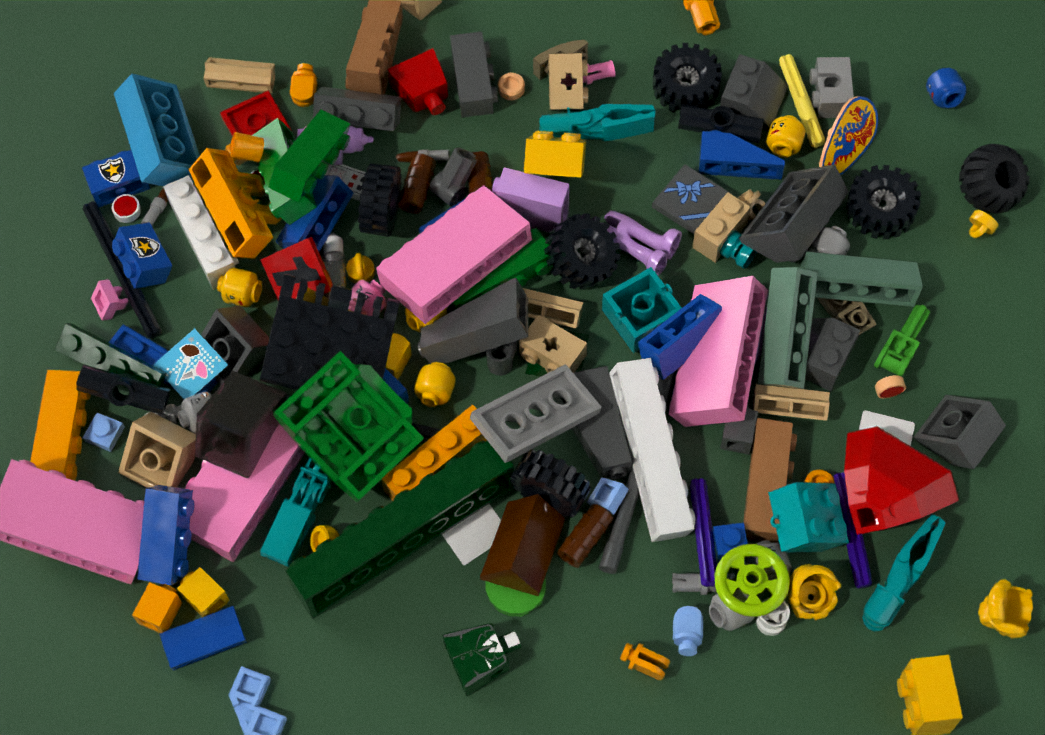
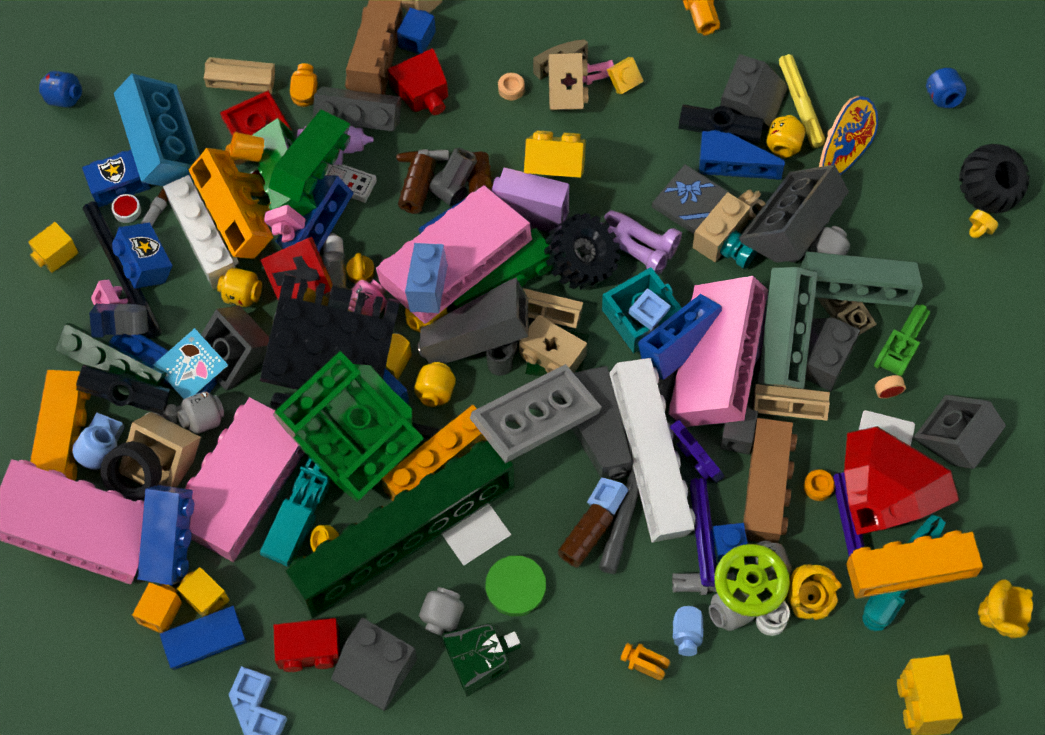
clear smoke slope [195,371,286,479] -> none
black bush [358,163,402,237] -> none
dark grey brick [450,31,498,118] -> none
reddish brown slope [480,494,565,597] -> none
black bush [510,449,591,518] -> none
teal arm [539,104,655,142] -> none
black bush [652,43,722,113] -> none
teal brick [768,482,849,552] -> none
light grey brick [810,57,854,118] -> none
black bush [846,165,921,240] -> none
none -> yellow brick [28,222,79,273]
none -> blue head [39,71,82,108]
none -> light blue head [72,426,117,470]
none -> leg [89,303,148,338]
none -> black tyre [101,441,162,501]
none -> bright pink tile [264,204,305,243]
none -> red brick [273,618,341,672]
none -> dark grey slope [331,618,418,711]
none -> blue brick [397,8,436,54]
none -> medium blue brick [405,243,448,313]
none -> light grey head [419,587,464,636]
none -> yellow plate [607,57,644,94]
none -> light blue plate [628,288,671,331]
none -> dark purple wing [670,420,725,483]
none -> light orange brick [846,530,983,599]

